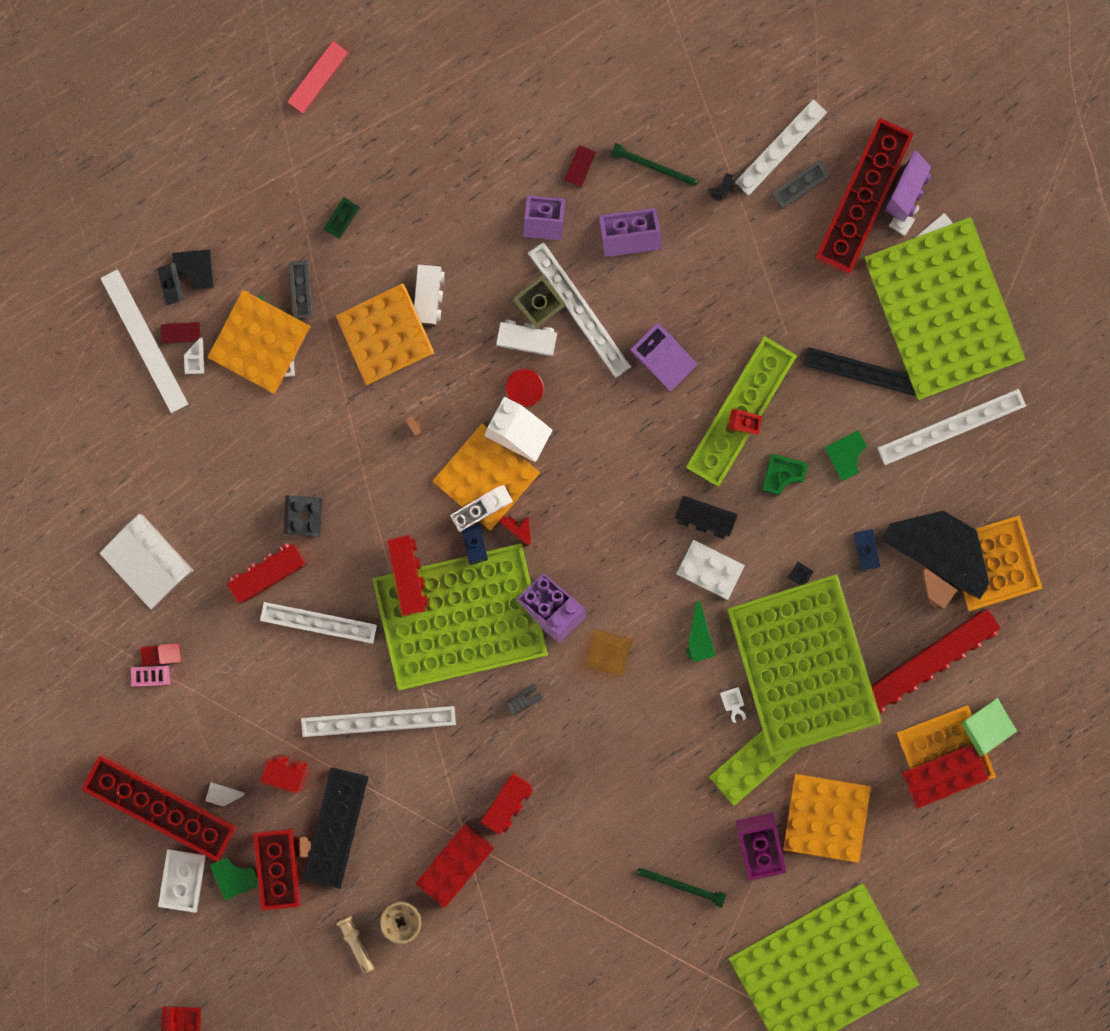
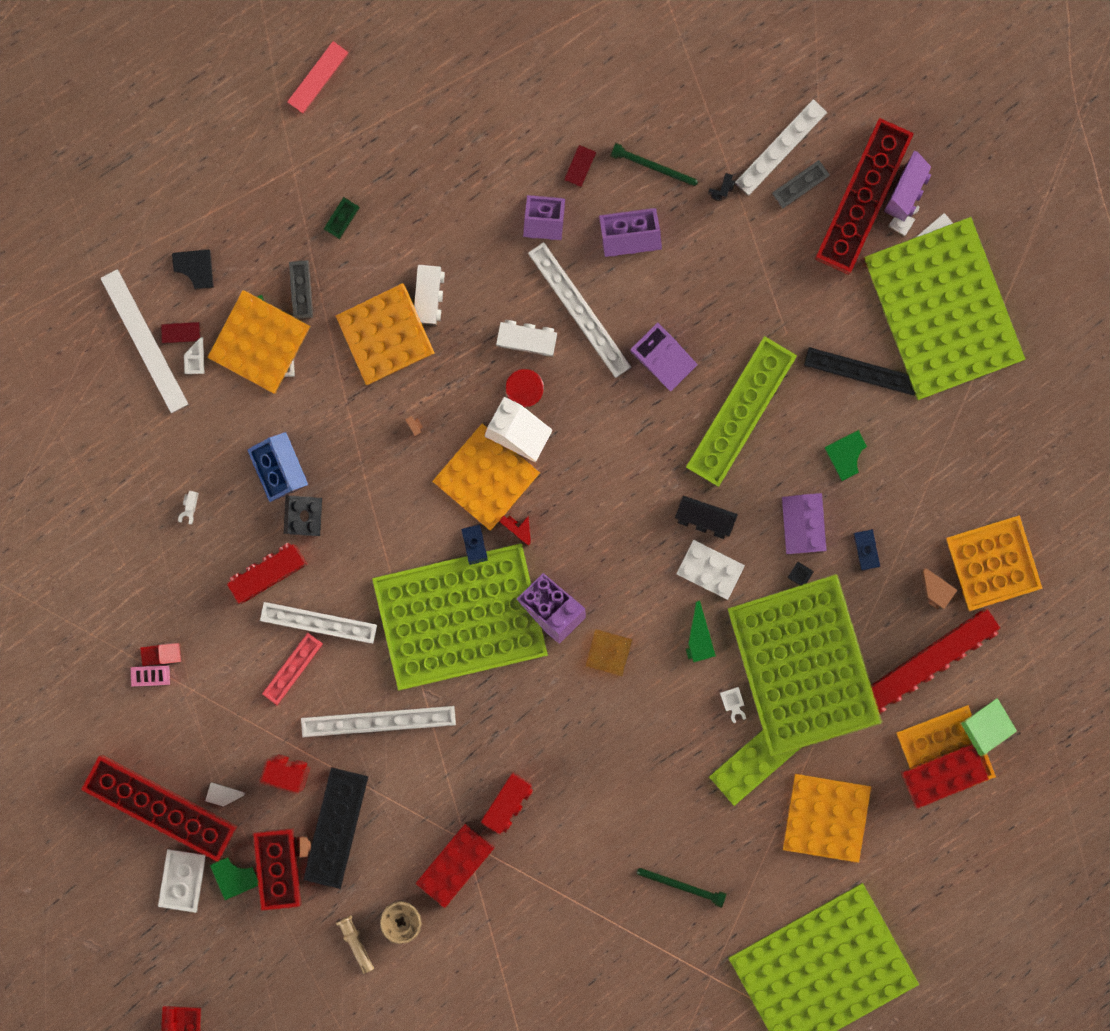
white slope [100,514,194,610] -> none
black plate [157,263,184,305] -> none
red brick [387,535,429,616] -> none
white slope [450,485,513,532] -> none
dark grey hinge [505,684,543,716] -> none
olive slope [512,275,566,329] -> none
red slope [728,409,762,435] -> none
magenta slope [736,813,787,881] -> none
green tile [761,453,809,496] -> none
white tile [877,389,1026,466] -> none
black plate [881,511,990,600] -> none
none -> white plate [178,491,199,525]
none -> blue slope [247,432,308,502]
none -> coral tile [262,633,323,705]
none -> medium lavender slope [782,493,826,554]

